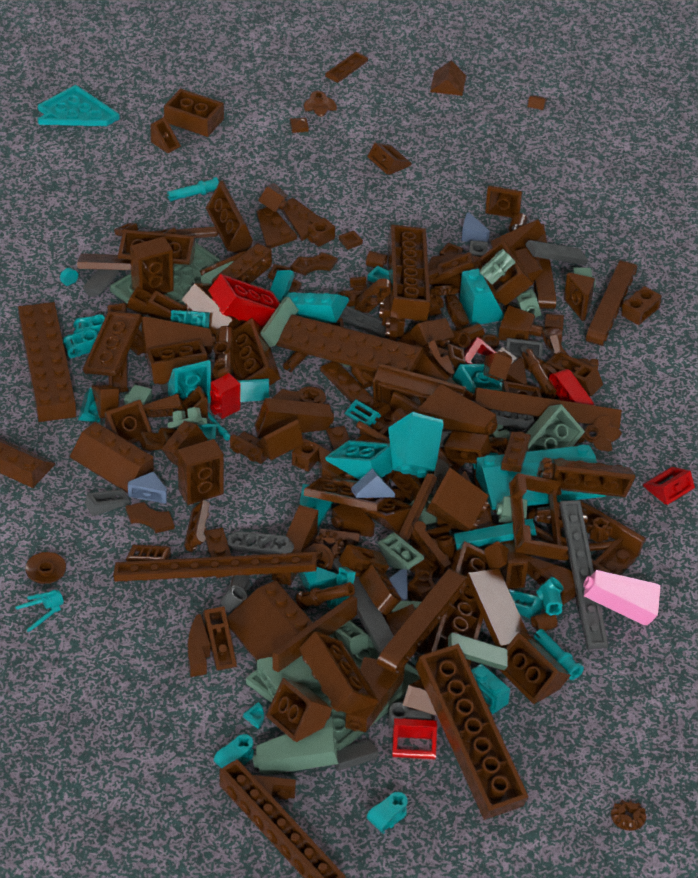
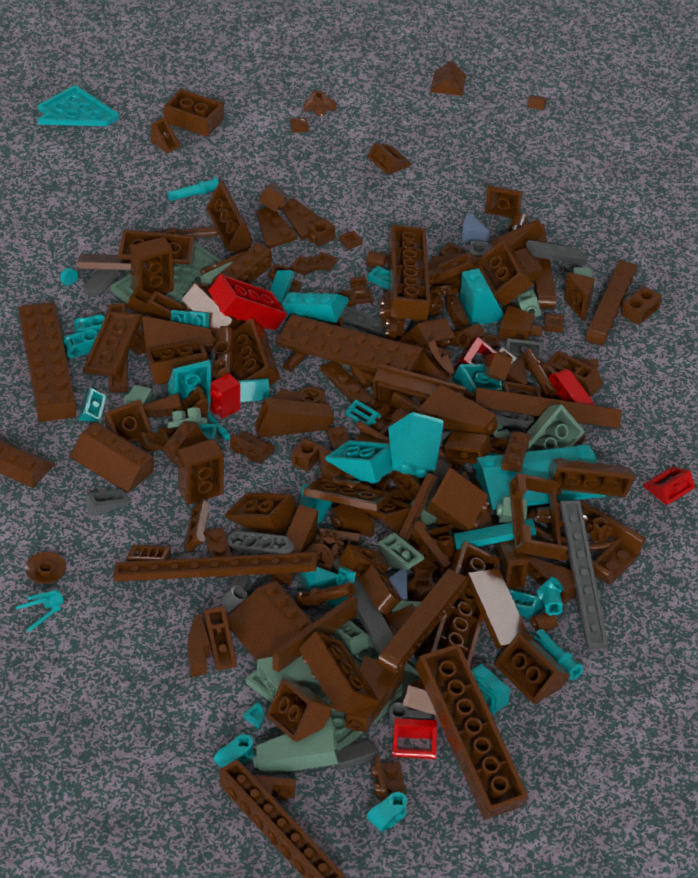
reddish brown slope [91,385,119,418] -> none
reddish brown tile [114,223,139,236] -> none
reddish brown tile [125,502,175,533] -> none
sand blue slope [128,472,167,504] -> none
reddish brown slope [256,420,304,460] -> none
sand green tile [260,297,299,347] -> none
reddish brown tile [325,52,368,83] -> none
sand blue slope [351,469,395,498] -> none
reddish brown beam [355,279,392,313] -> none
reddish brown slope [447,344,466,370] -> none
sand green tile [448,632,508,670] -> none
sand green hips [479,249,515,284] -> none
reddish brown slope [484,541,509,570] -> none
reddish brown gear [537,458,554,480] -> none
reddish brown slope [541,327,569,356] -> none
bright pink slope [583,570,660,625] -> none
reddish brown plate [584,416,622,452] -> none
reddish brown gear [611,800,647,831] -> none
none -> reddish brown slope [225,492,297,535]
none -> reddish brown bracket [371,756,407,803]

